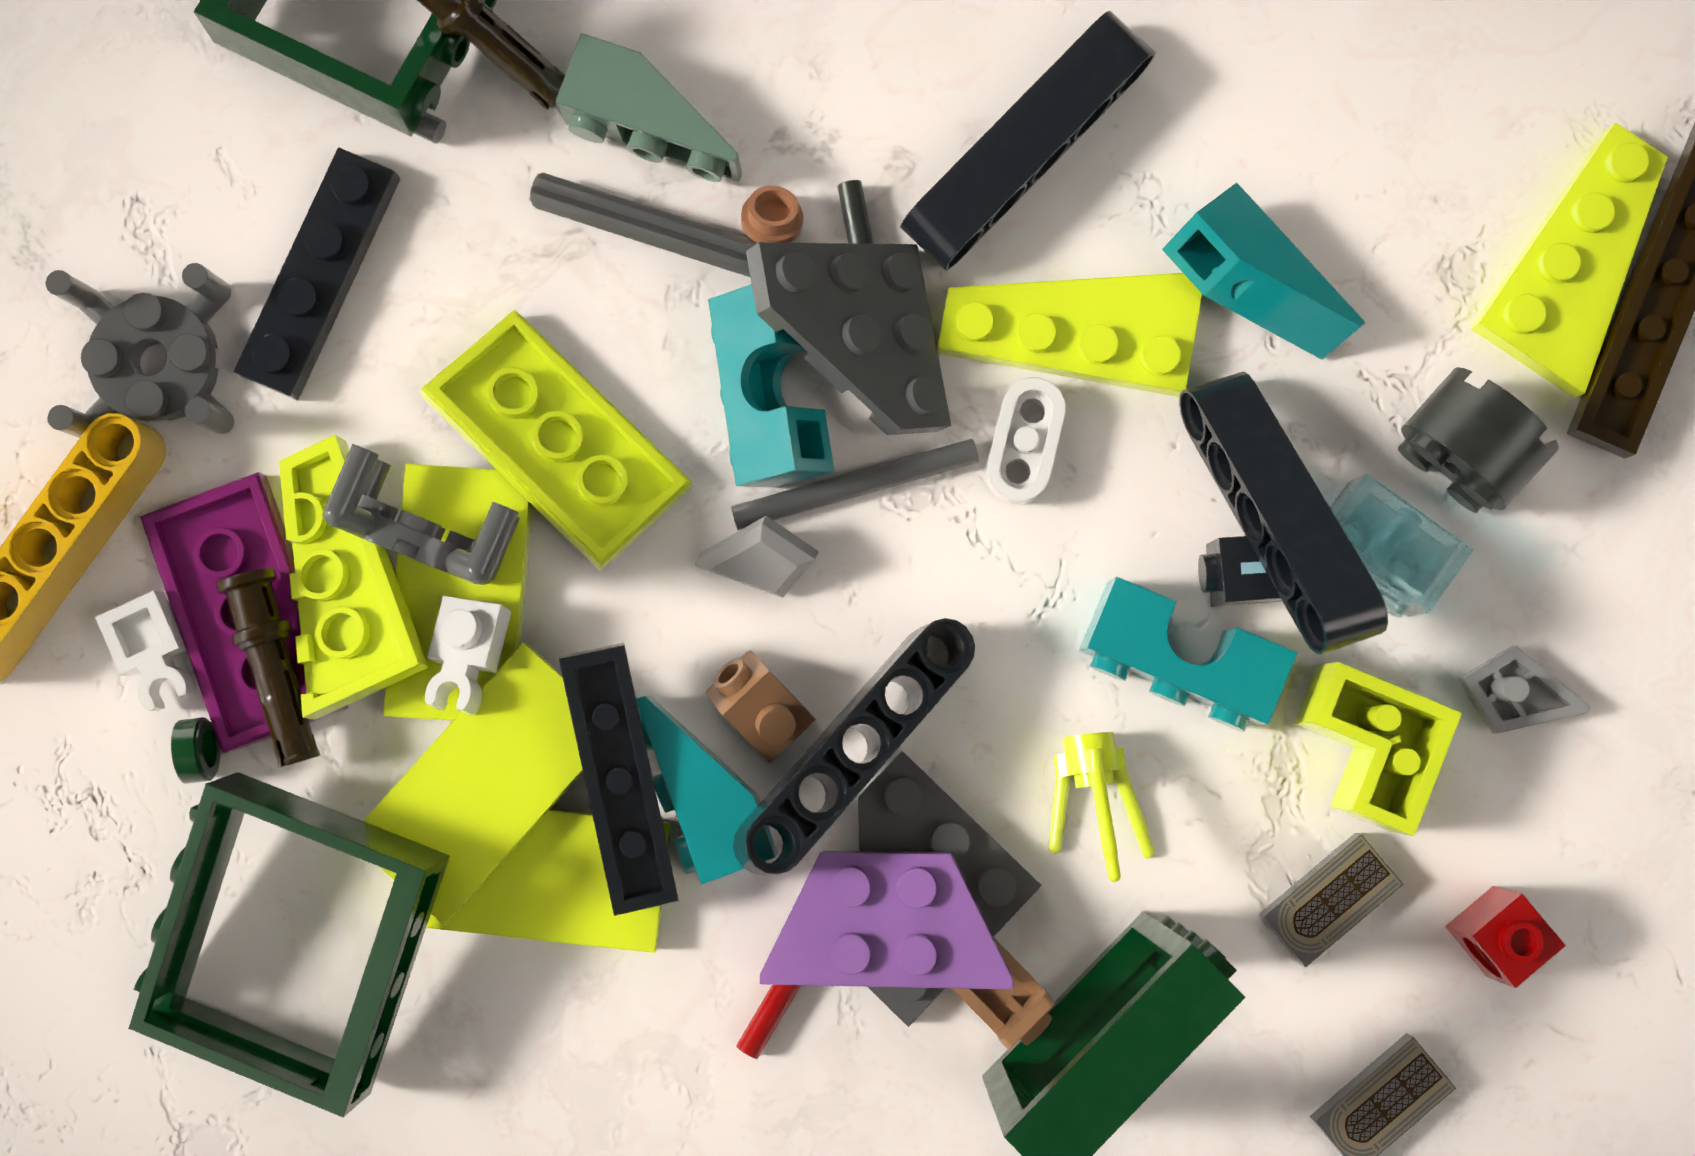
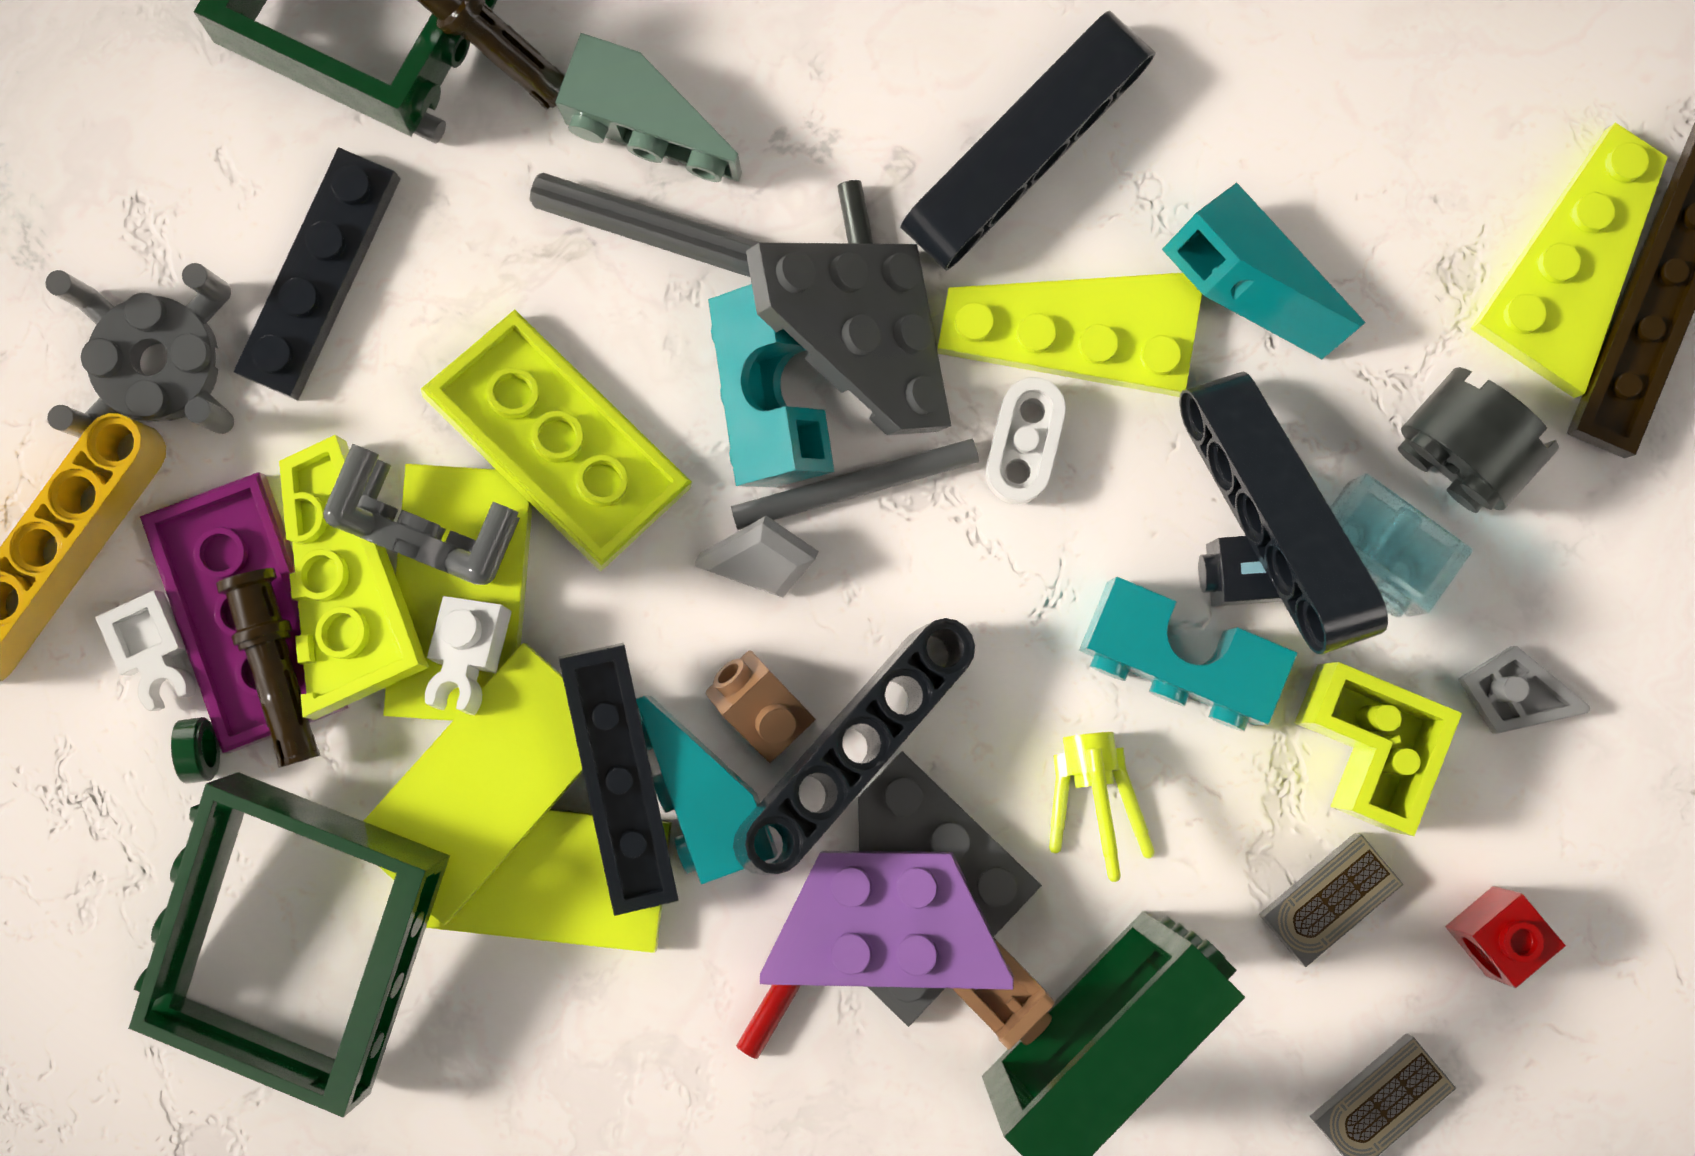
nougat plate [741,186,804,243] -> none

